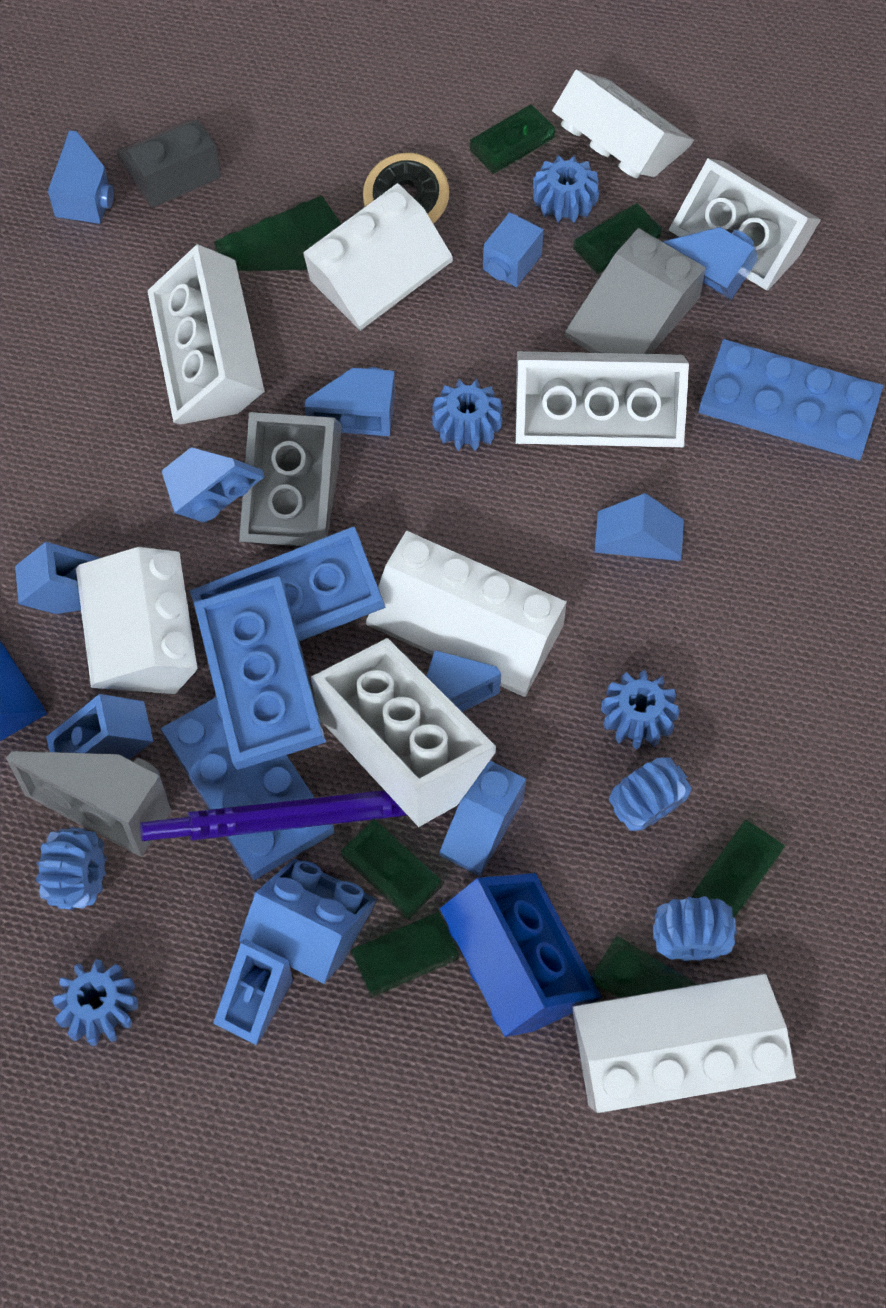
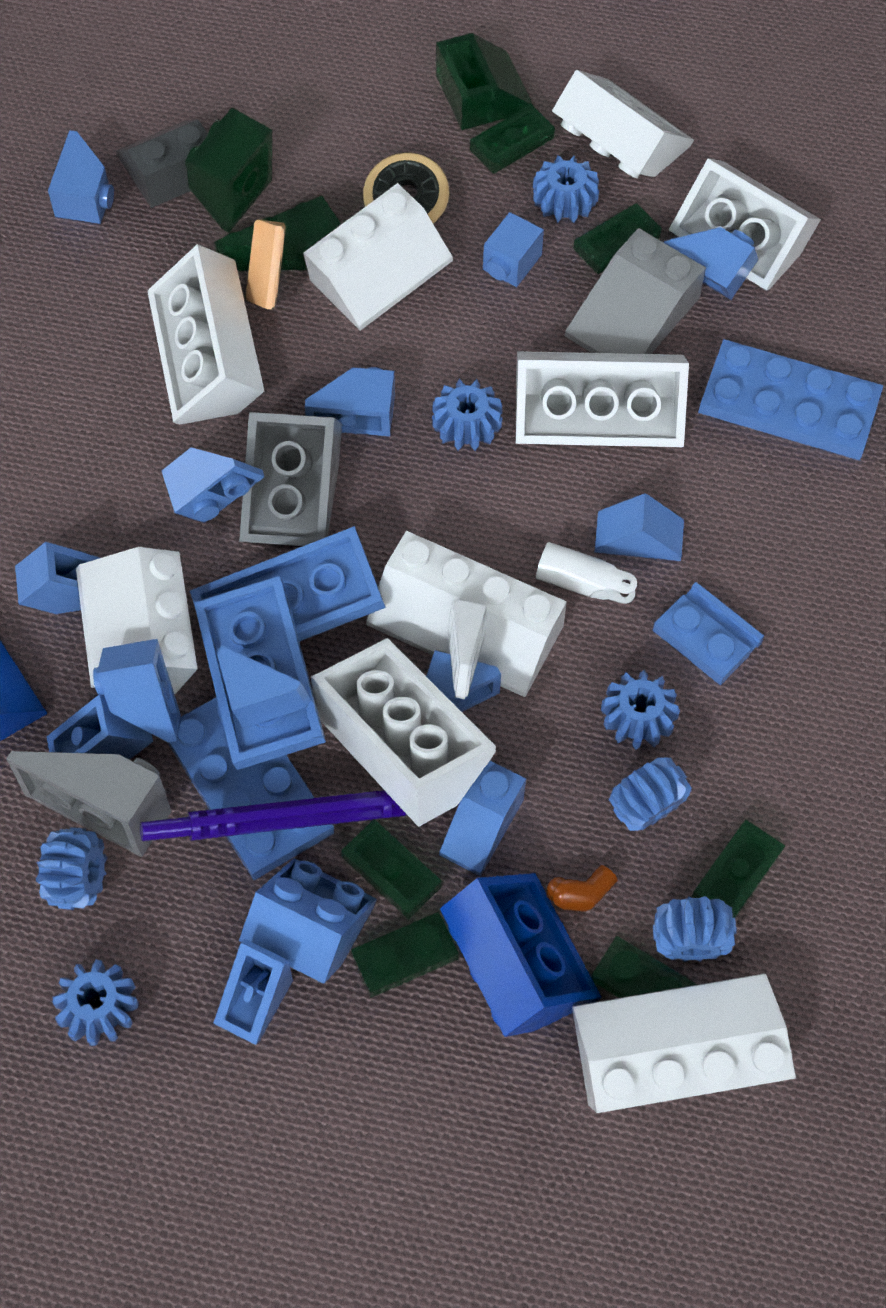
none -> medium blue slope [93,639,181,742]
none -> clear green slope [185,108,273,233]
none -> medium blue slope [217,645,311,728]
none -> light nougat slope [246,219,286,310]
none -> clear green slope [436,33,534,130]
none -> white slope [448,600,488,700]
none -> white piece [536,542,637,604]
none -> dark orange arm [546,865,618,912]
none -> medium blue plate [653,582,764,686]

